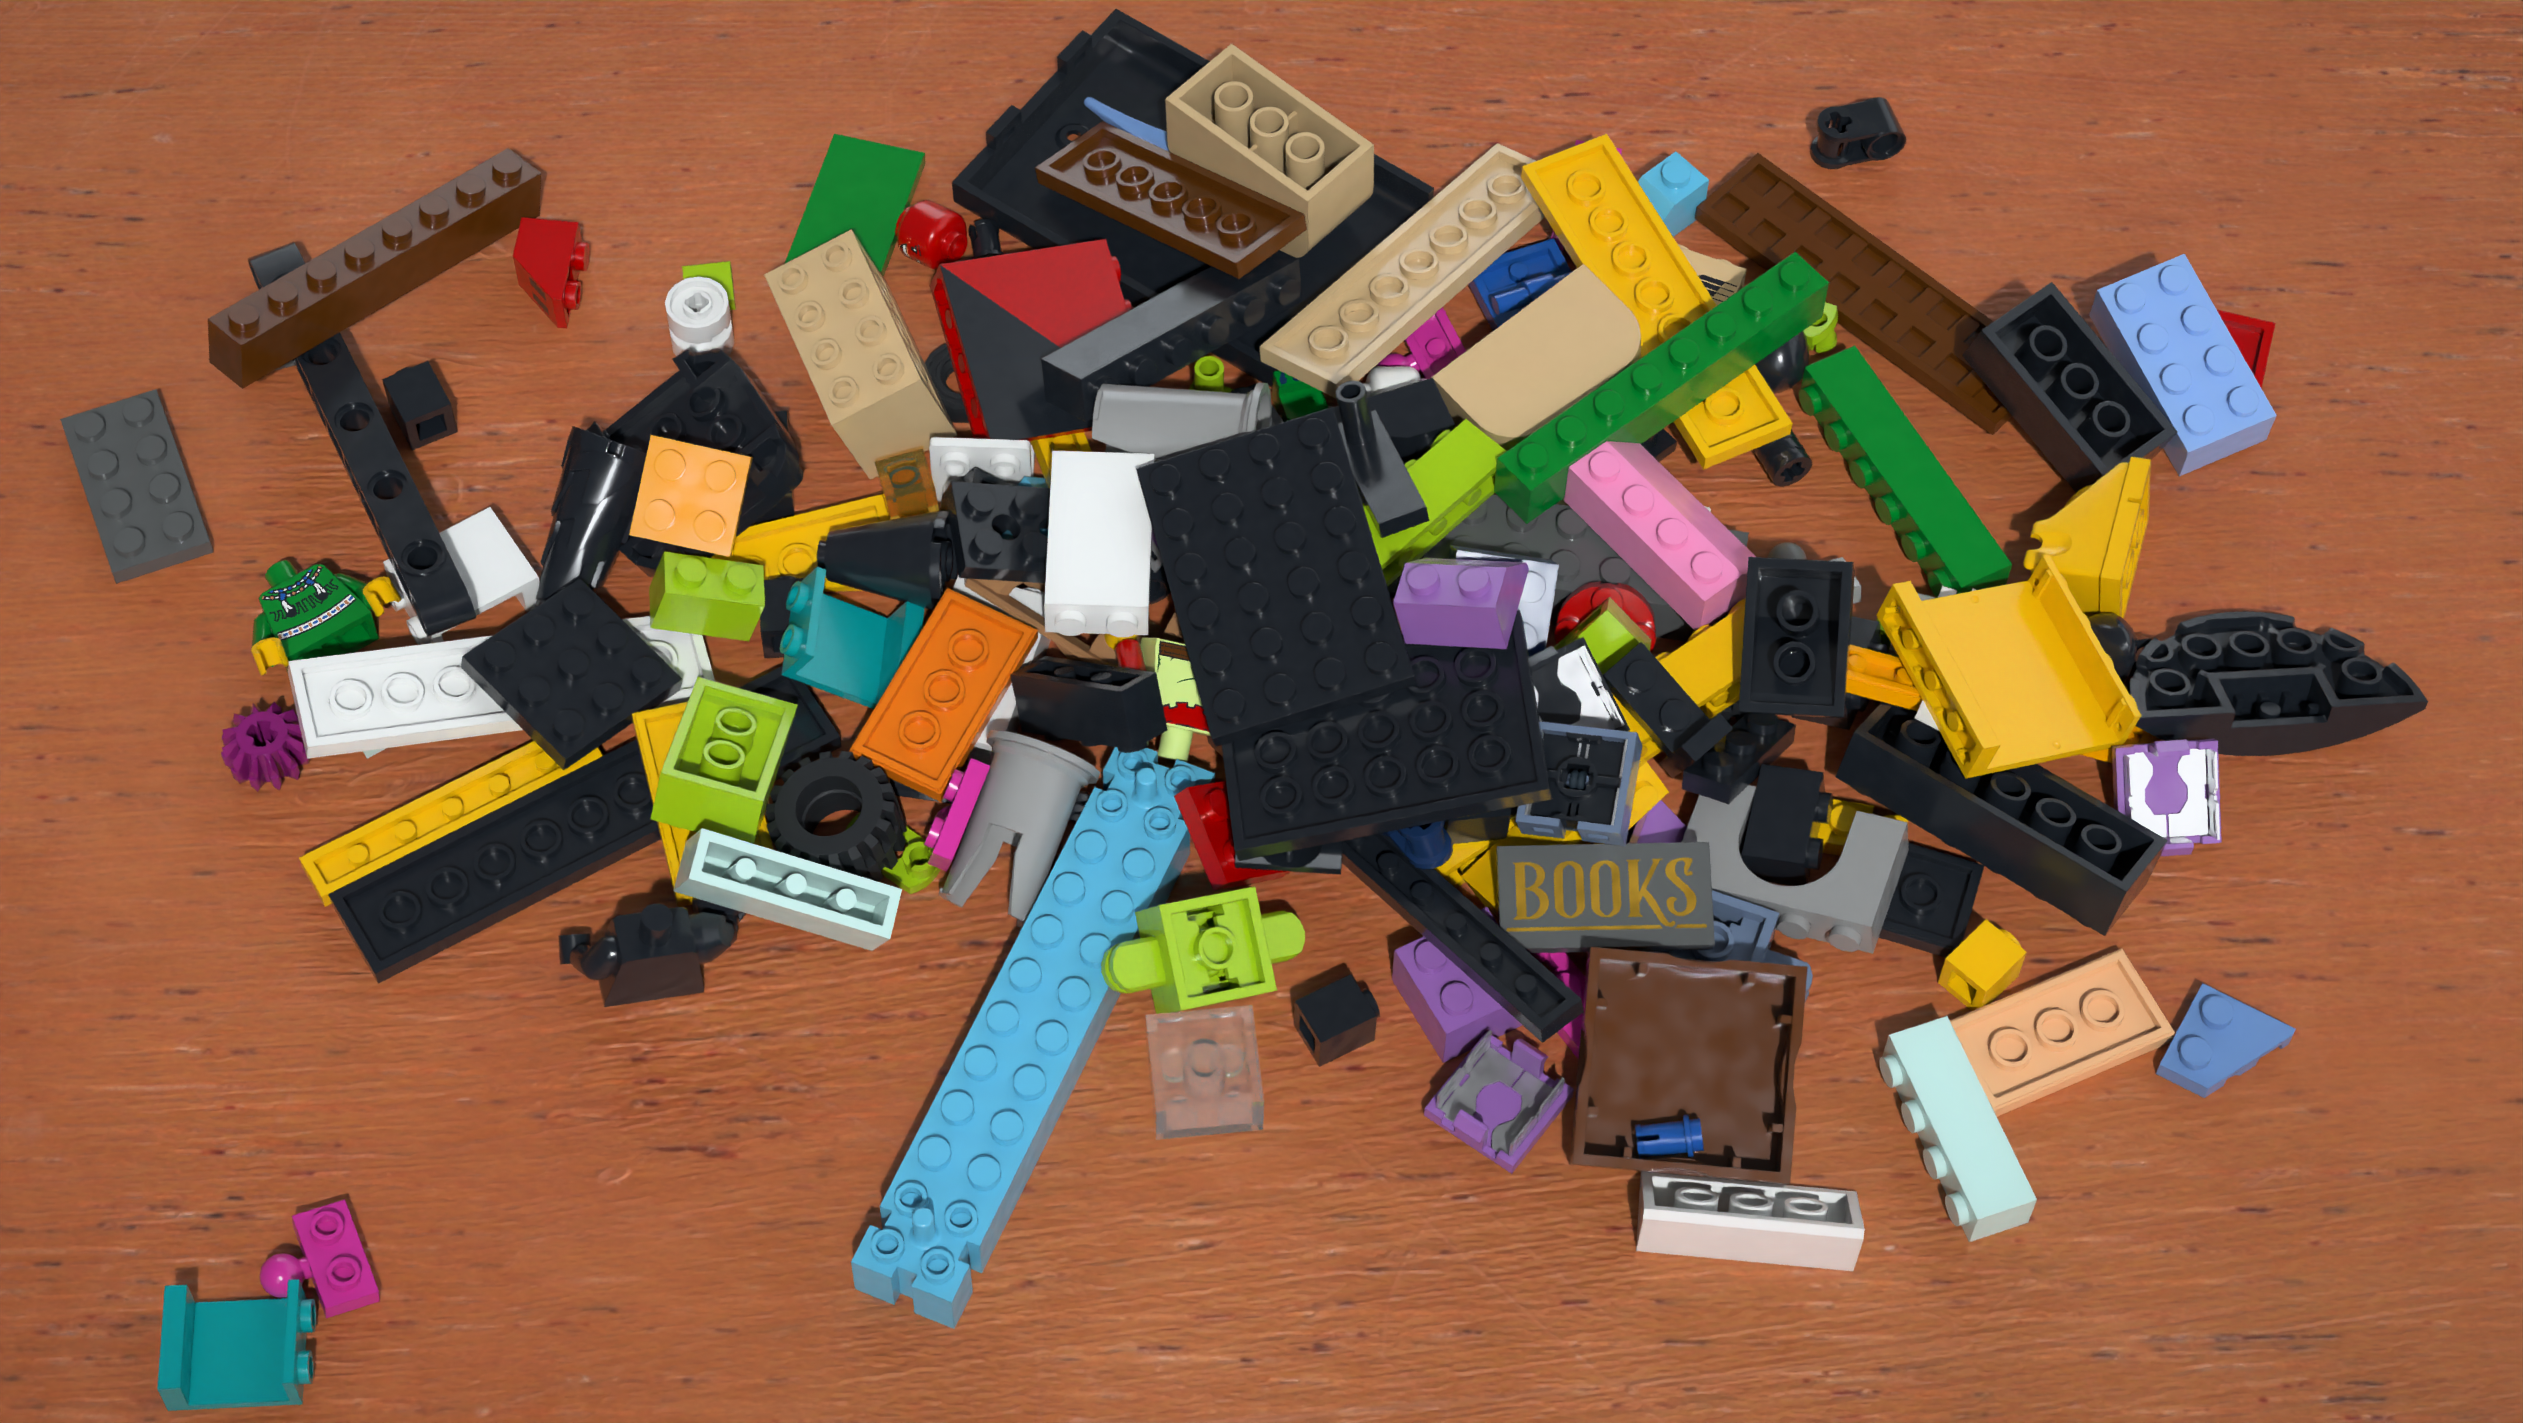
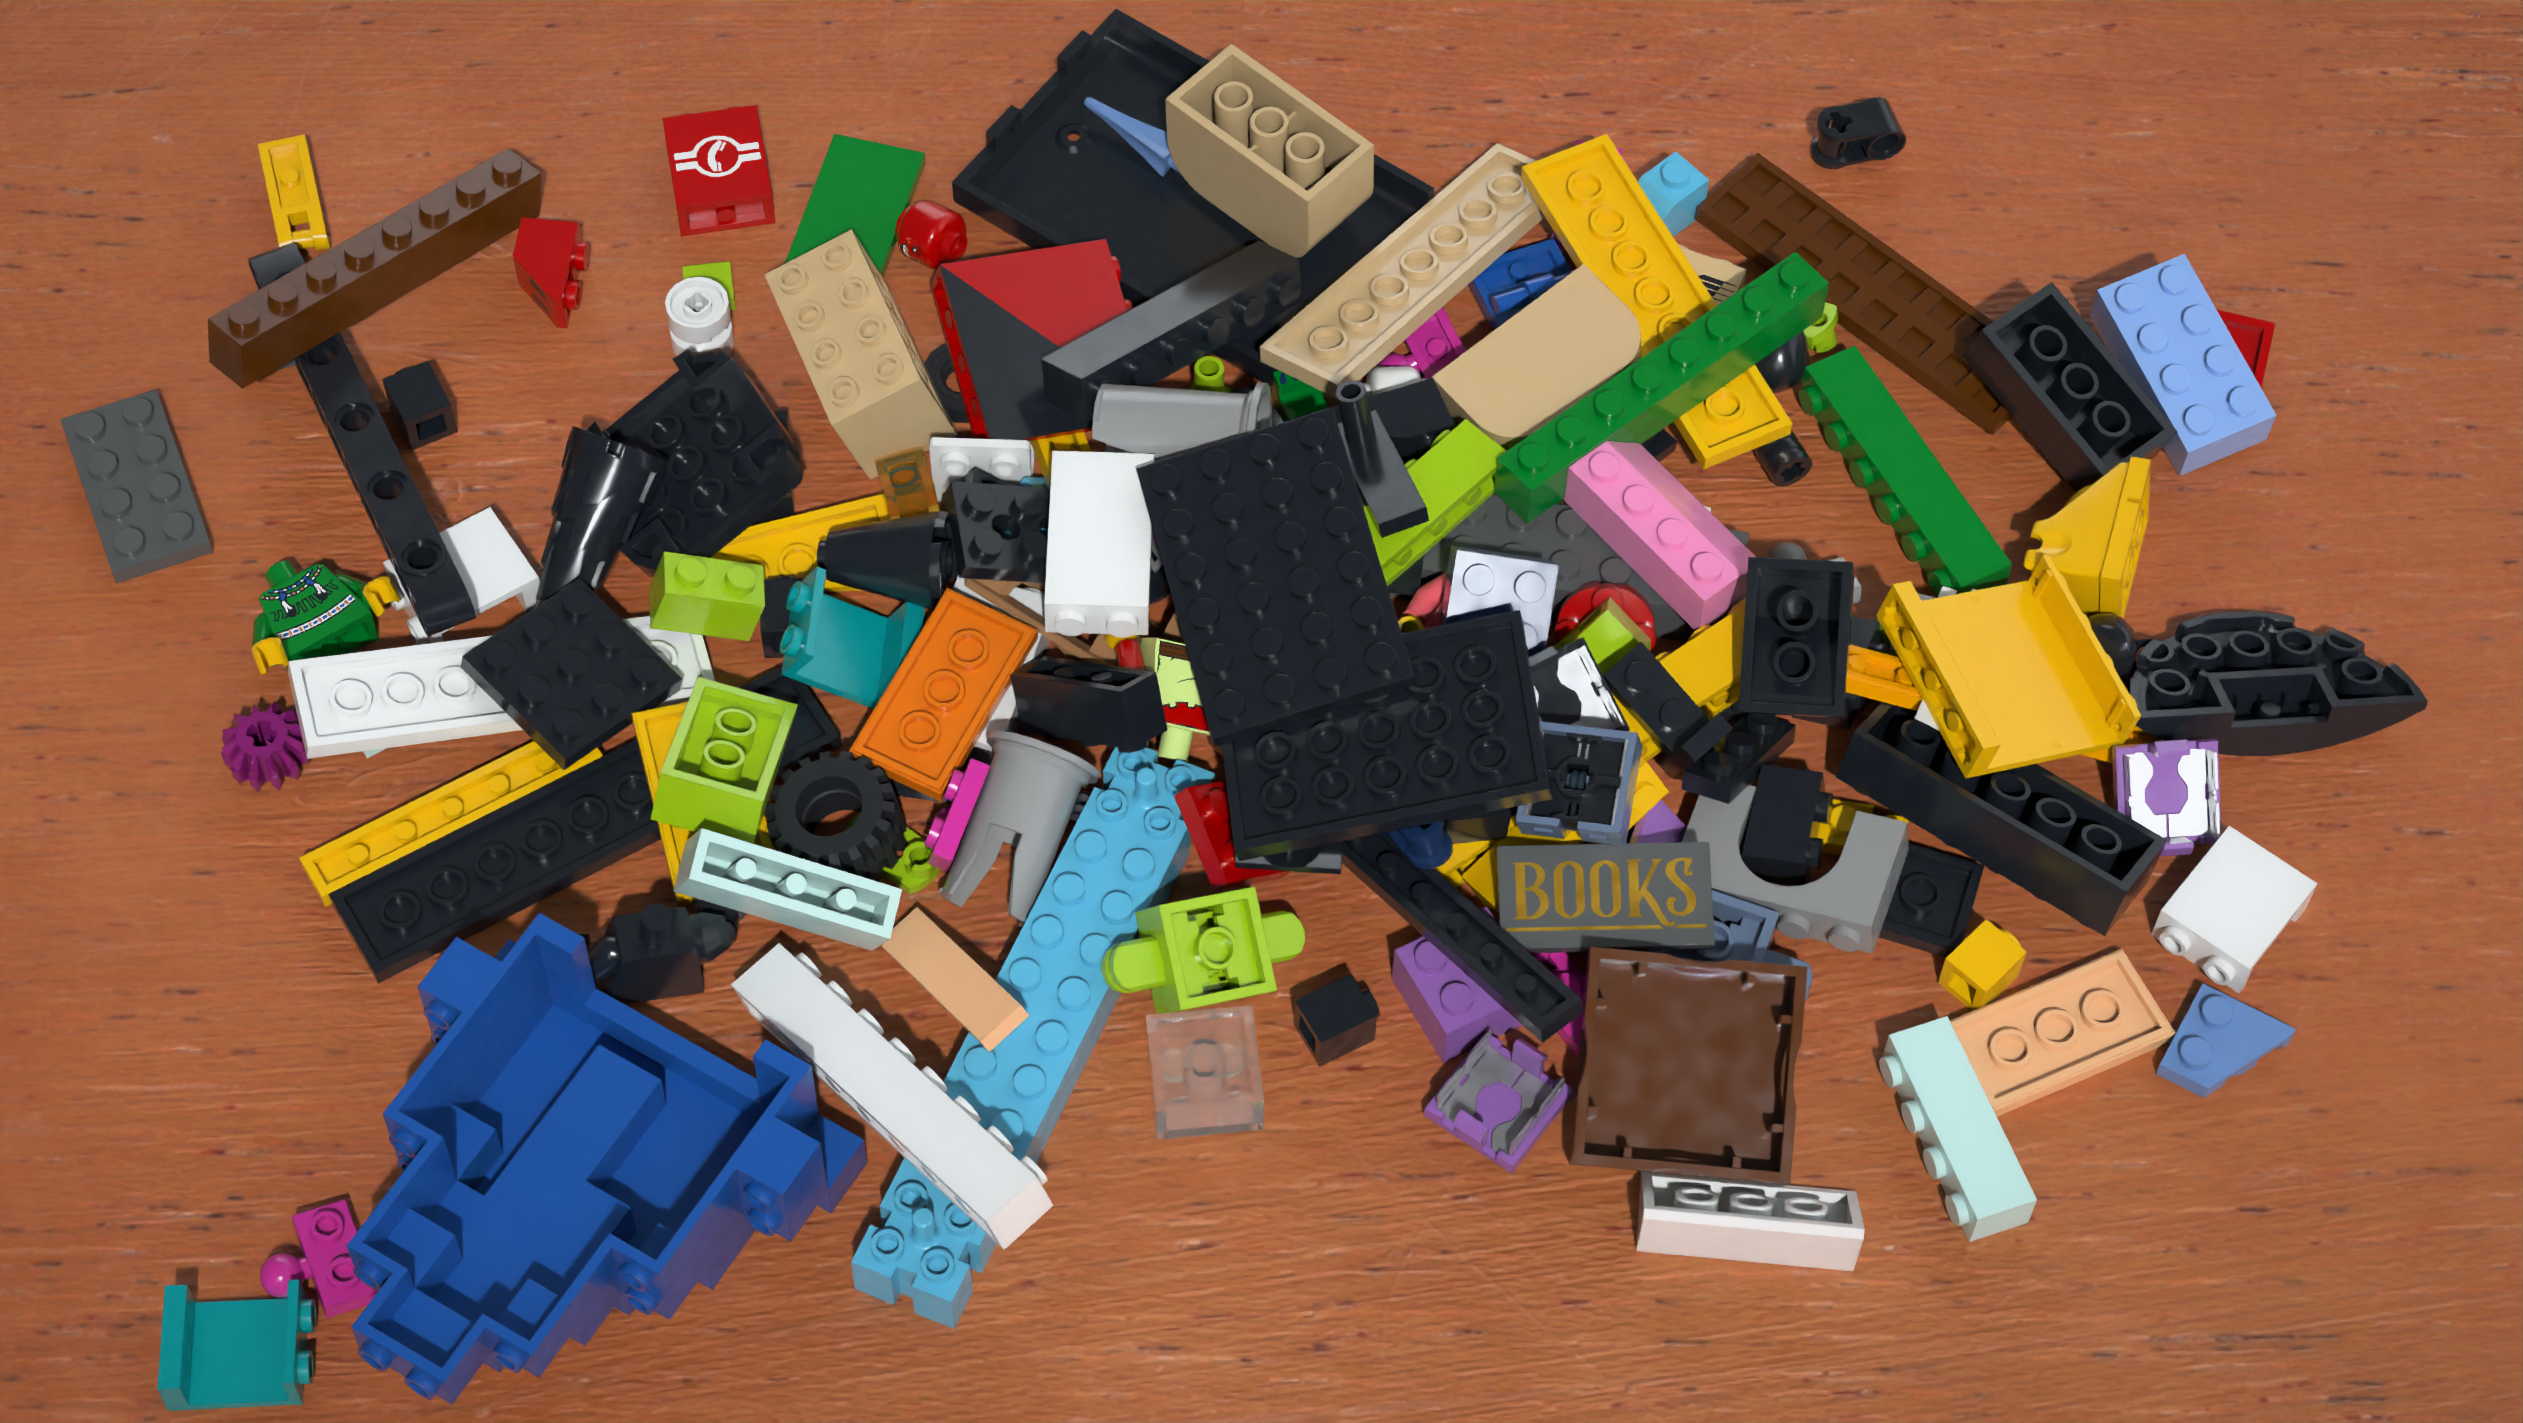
light orange plate [629,435,753,557] -> none
black pin [968,219,1004,259] -> none
reddish brown plate [1035,121,1307,279] -> none
medium lavender slope [1393,558,1529,649] -> none
blue pin [1635,1114,1704,1159] -> none
none -> yellow plate [258,134,330,252]
none -> blue panel [346,913,867,1405]
none -> red panel [662,105,776,237]
none -> white brick [731,943,1054,1250]
none -> light nougat tile [881,907,1029,1052]
none -> white panel [2151,826,2318,994]

